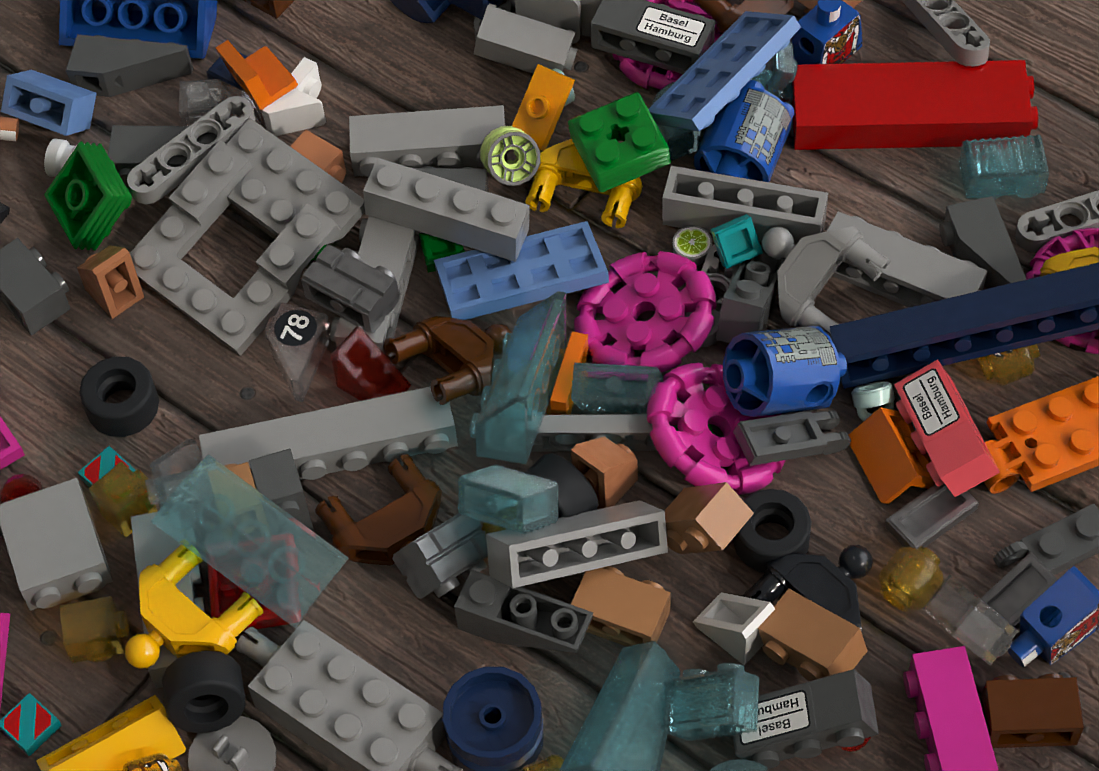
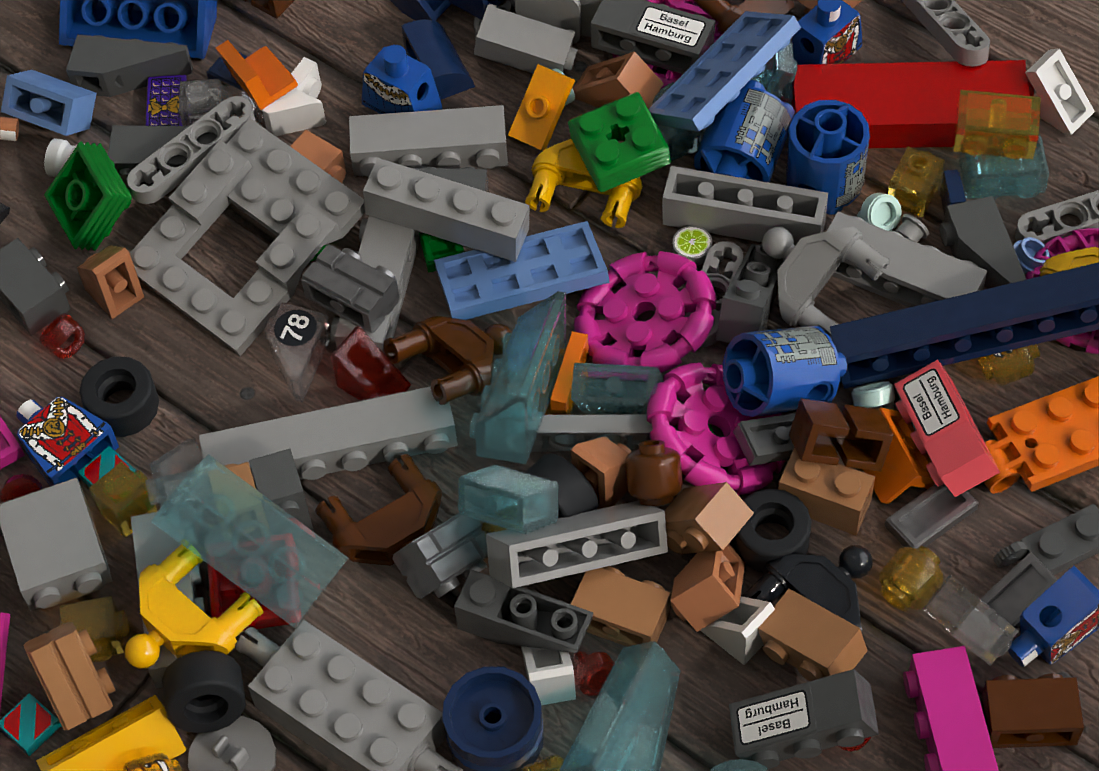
yellowish green wheel [480,126,540,186] -> none
clear light blue brick [661,663,760,741] -> none
teal tile [710,214,763,269] -> none
none -> torso [16,397,119,487]
none -> medium nougat brick [23,621,116,731]
none -> clear red tile [39,313,85,359]
none -> tile [145,75,188,126]
none -> blue torso [362,45,443,114]
none -> dark blue brick [401,19,475,100]
none -> white slope [521,646,576,705]
none -> nougat slope [573,51,664,109]
none -> clear red tile [573,651,619,696]
none -> reddish brown head [625,440,683,506]
none -> nougat slope [670,544,745,632]
none -> medium nougat brick [778,448,875,536]
none -> blue cylinder [786,100,870,215]
none -> reddish brown piece [789,398,894,472]
none -> light aqua tile [857,192,902,231]
none -> clear yellow brick [888,146,945,218]
none -> light grey piece [895,214,929,242]
none -> dark blue tile [940,169,966,216]
none -> clear yellow brick [953,90,1041,159]
none -> medium blue plate [1013,237,1050,274]
none -> white slope [1025,49,1095,135]

